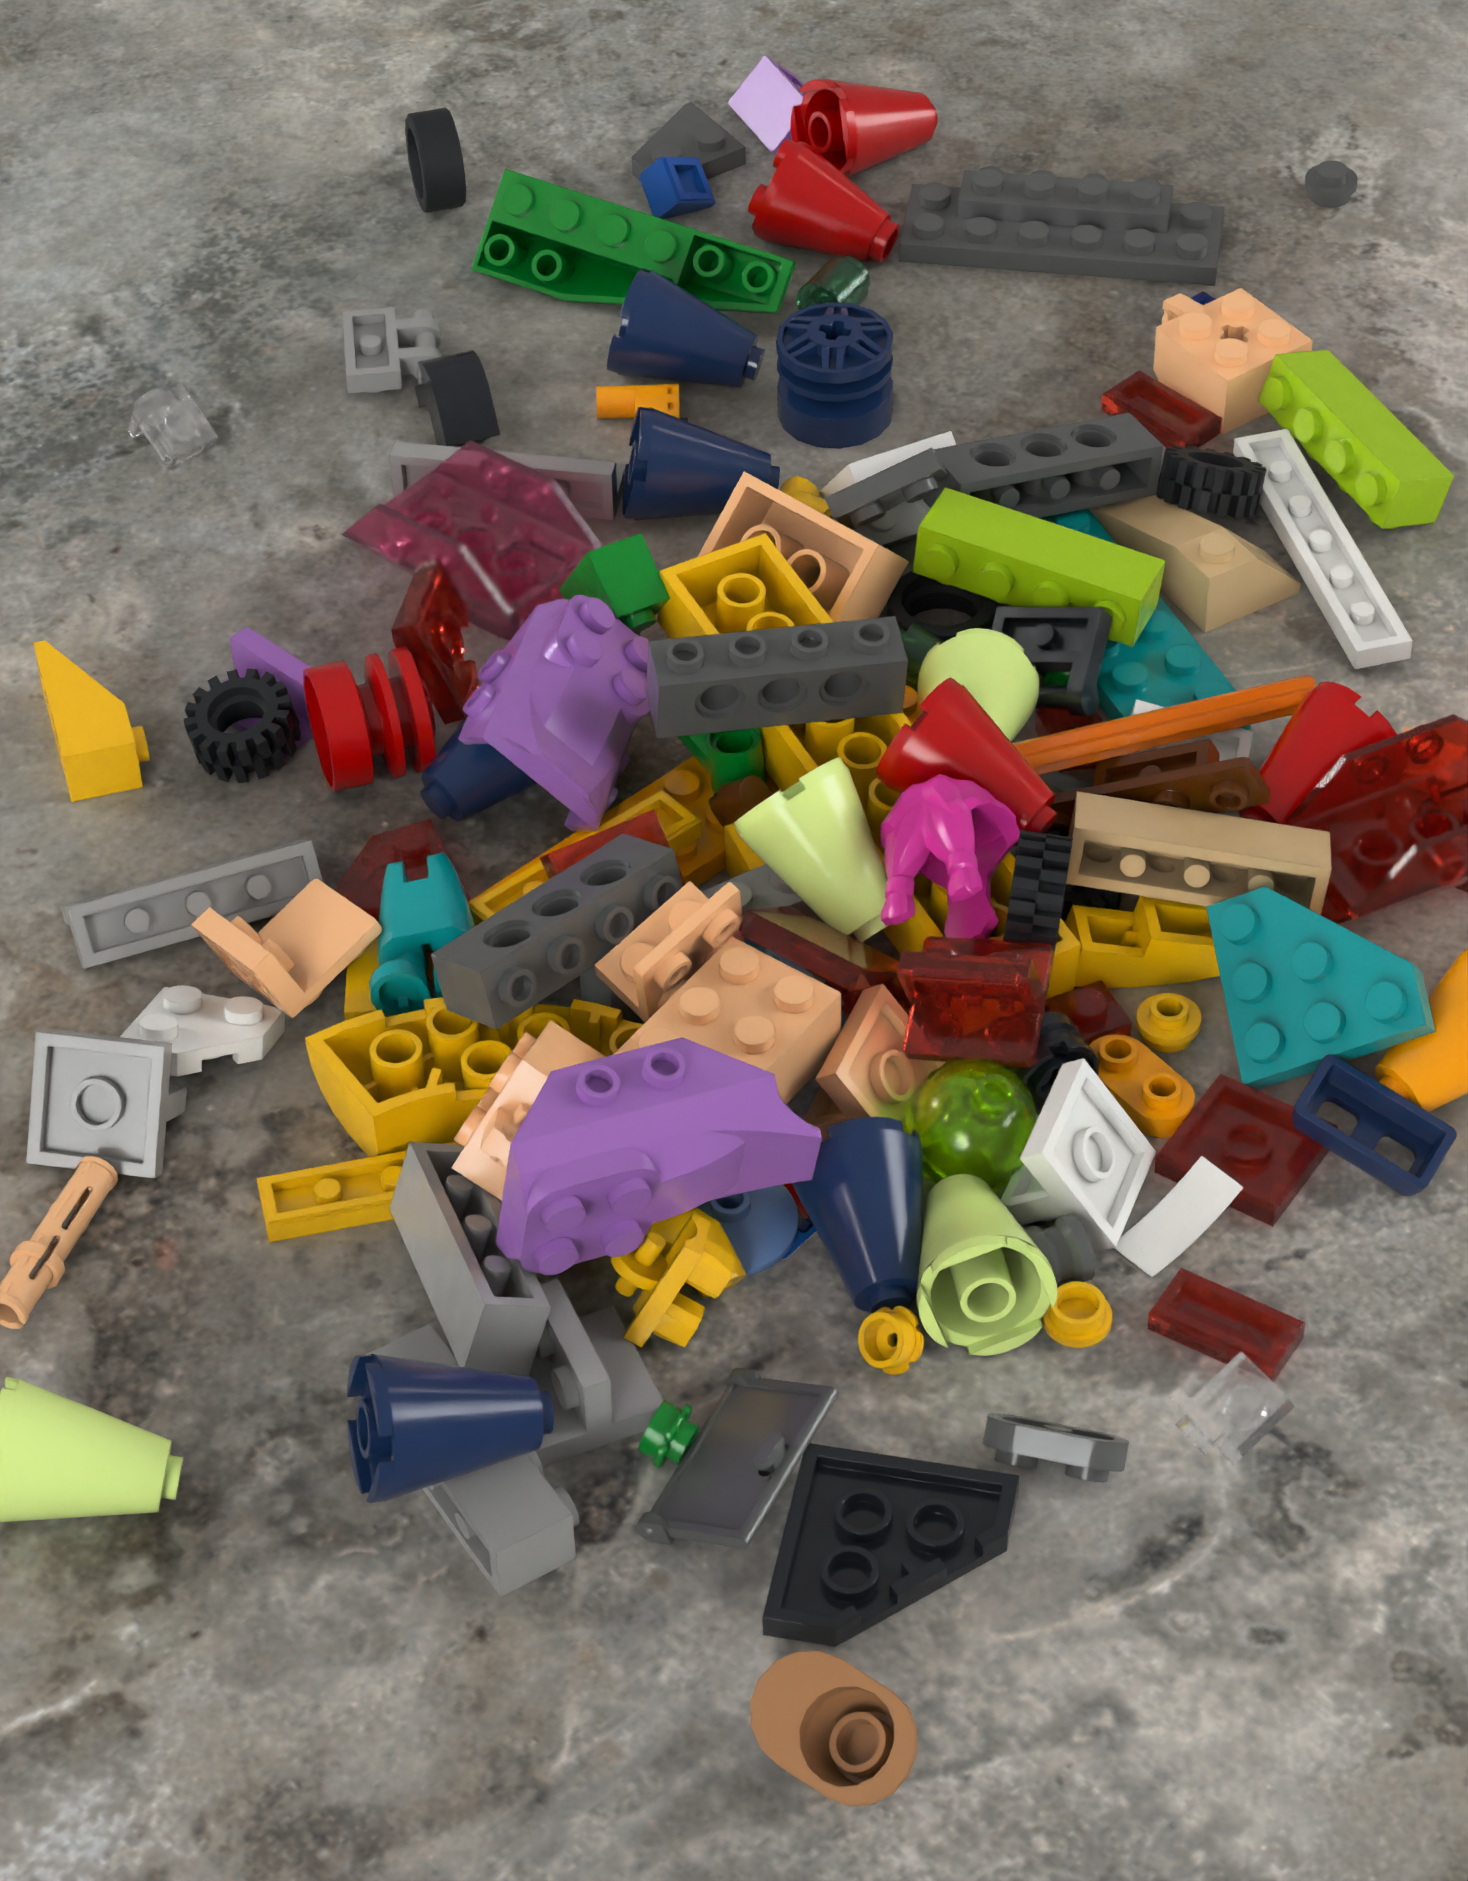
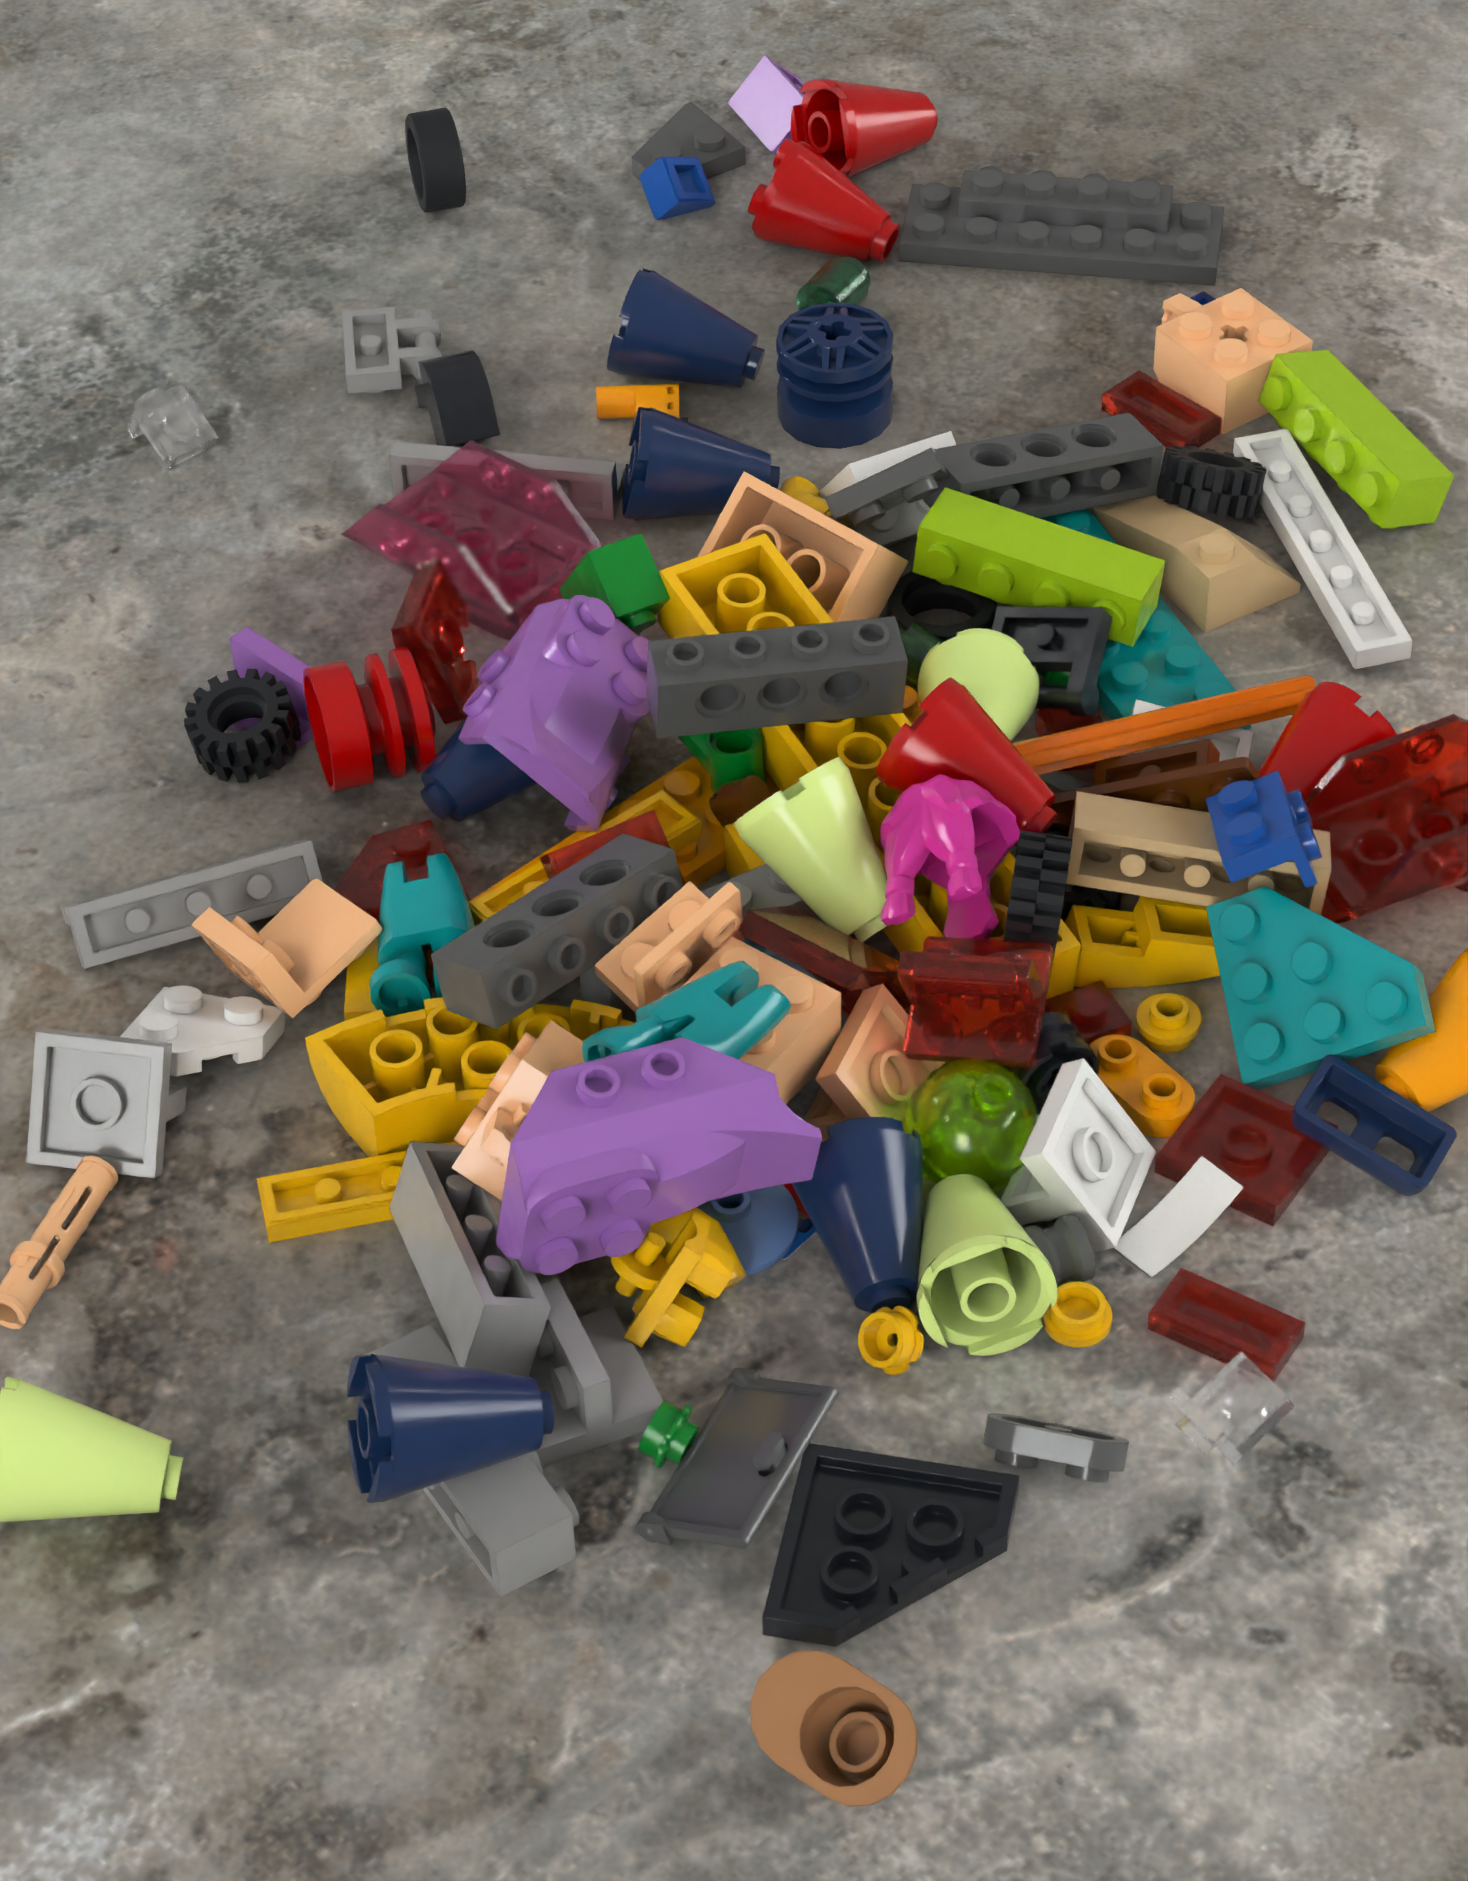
yellow slope [33,640,150,802] -> none
green wedge [471,169,796,314] -> none
dark grey plate [1305,161,1358,208] -> none
none -> teal piece [582,961,791,1062]
none -> blue bracket [1206,771,1322,888]

